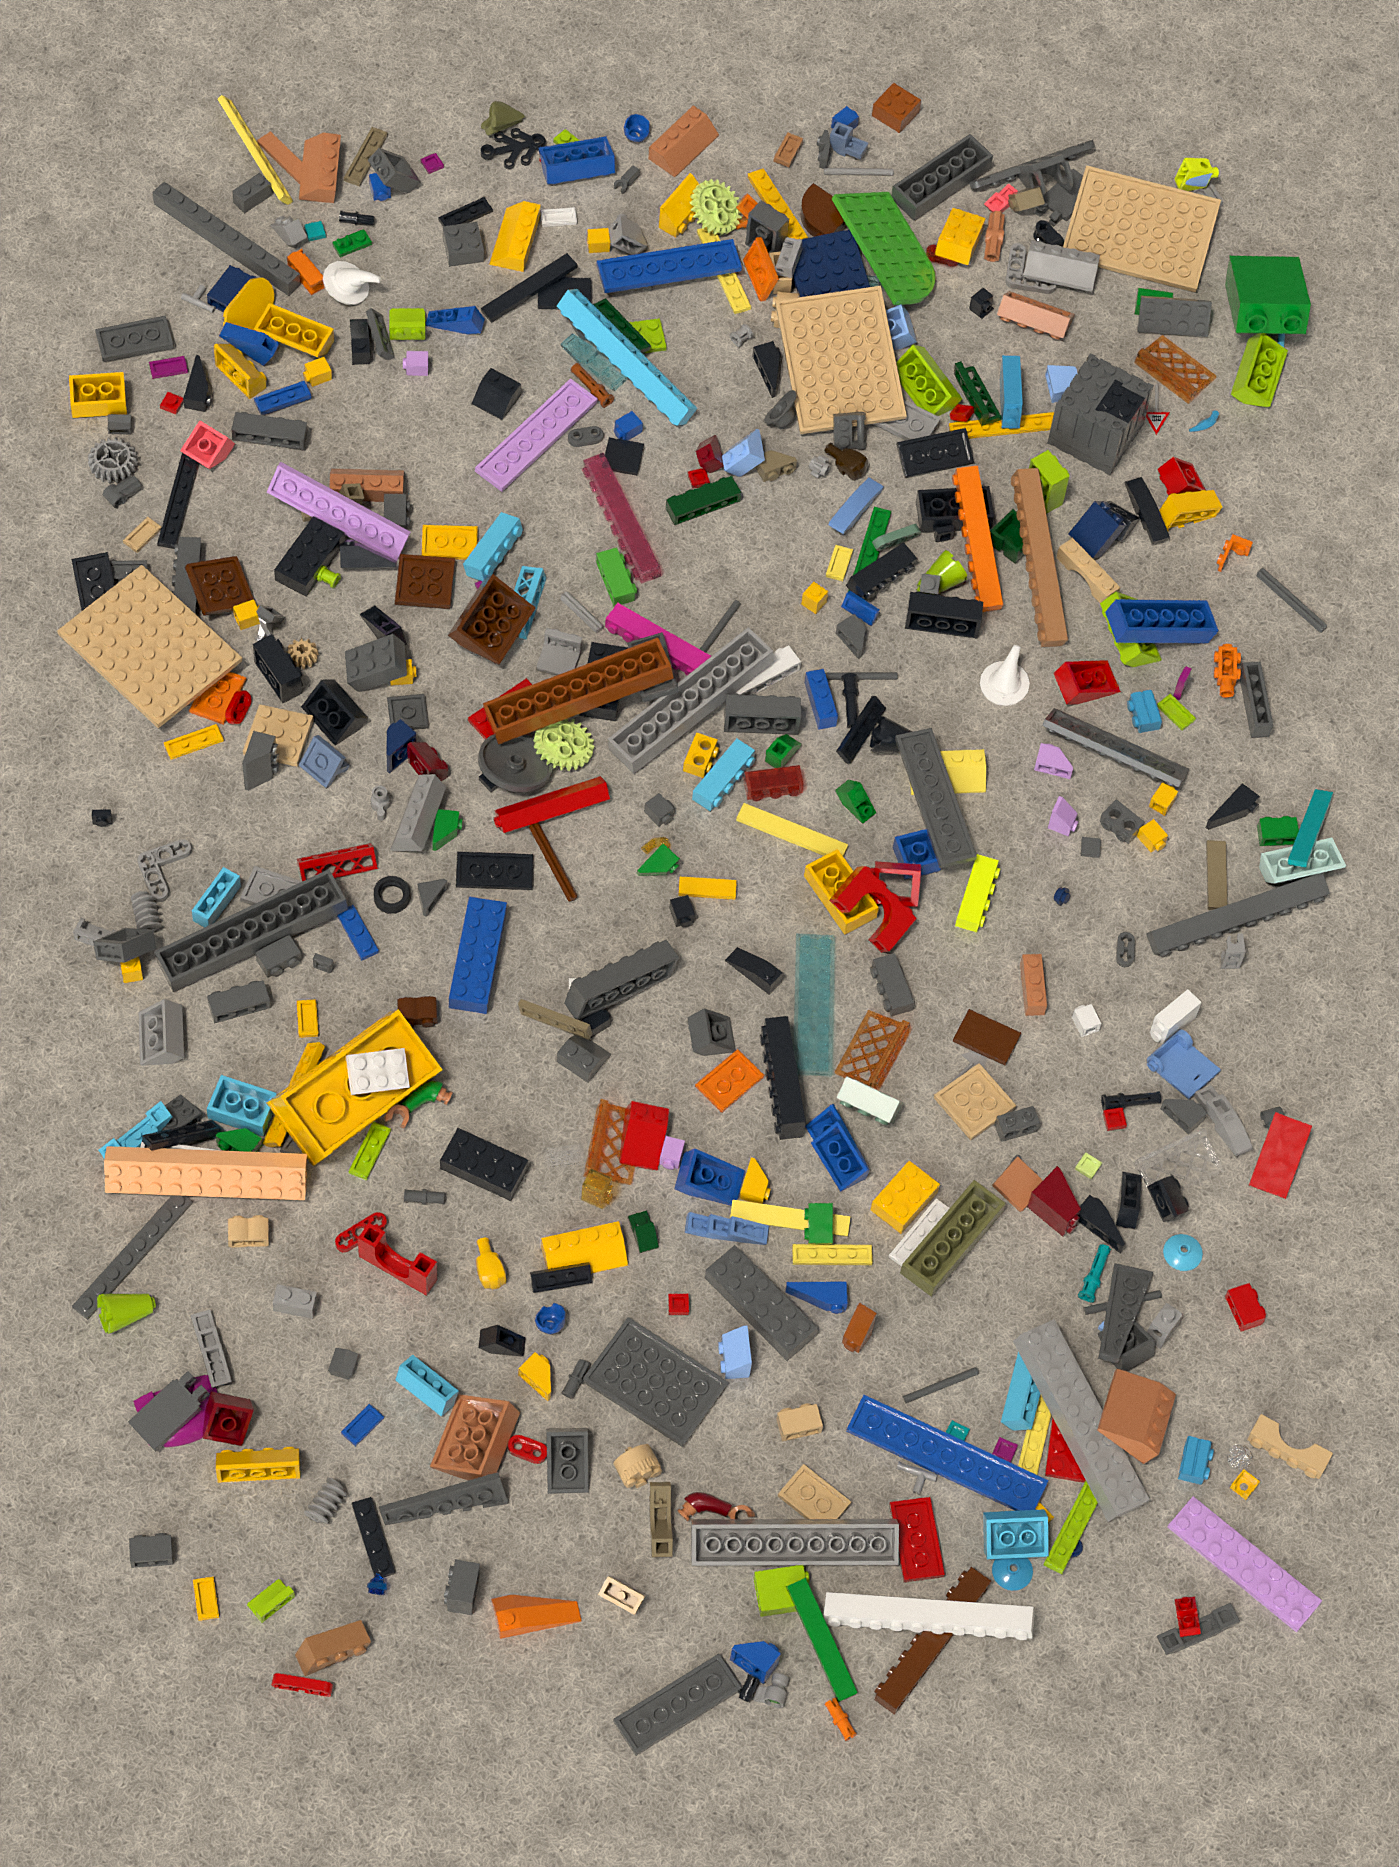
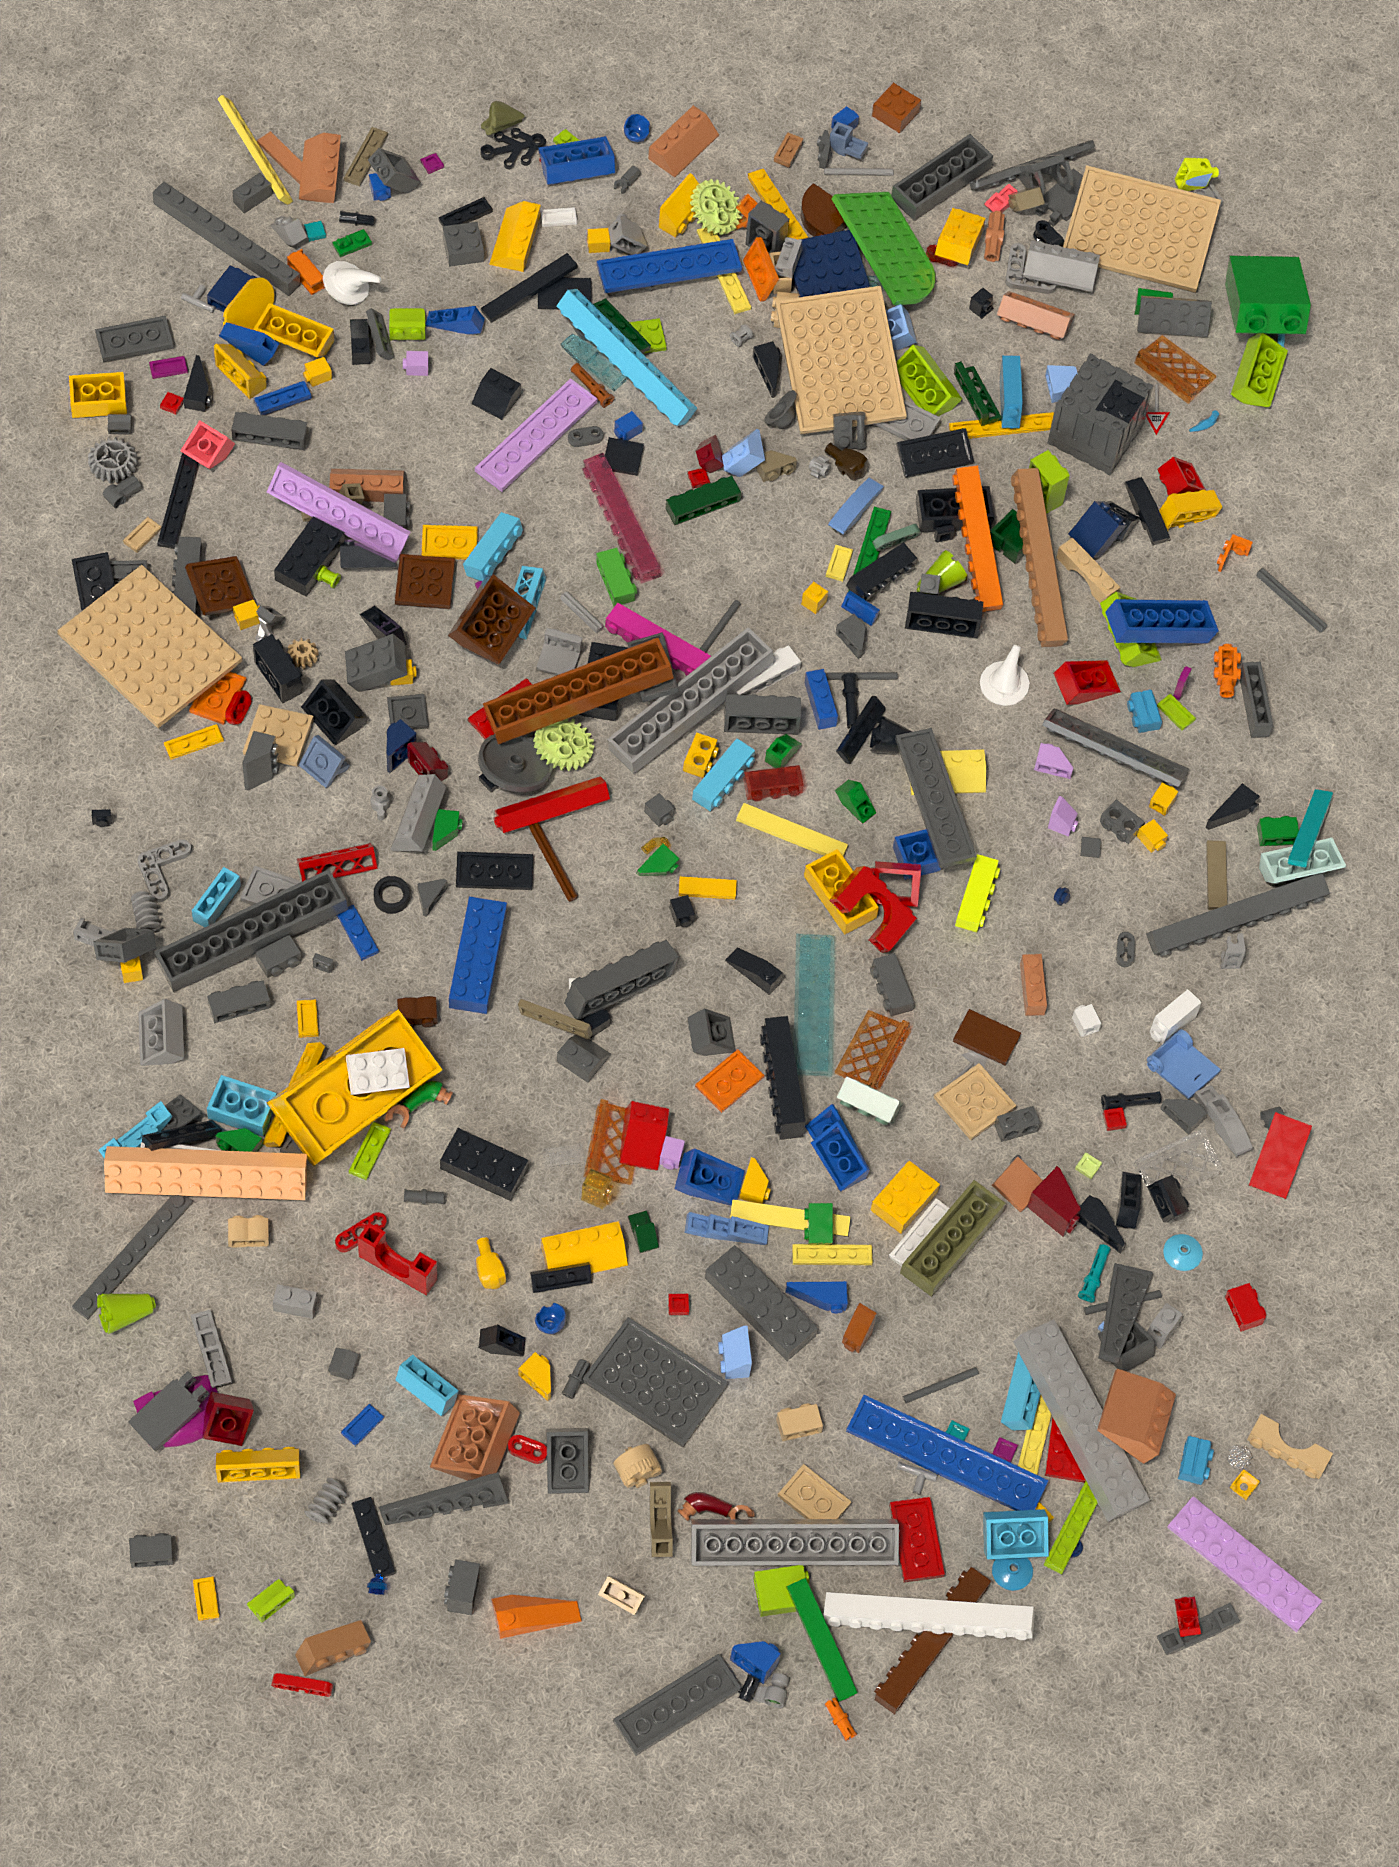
red plate [950,404,974,422] -> none

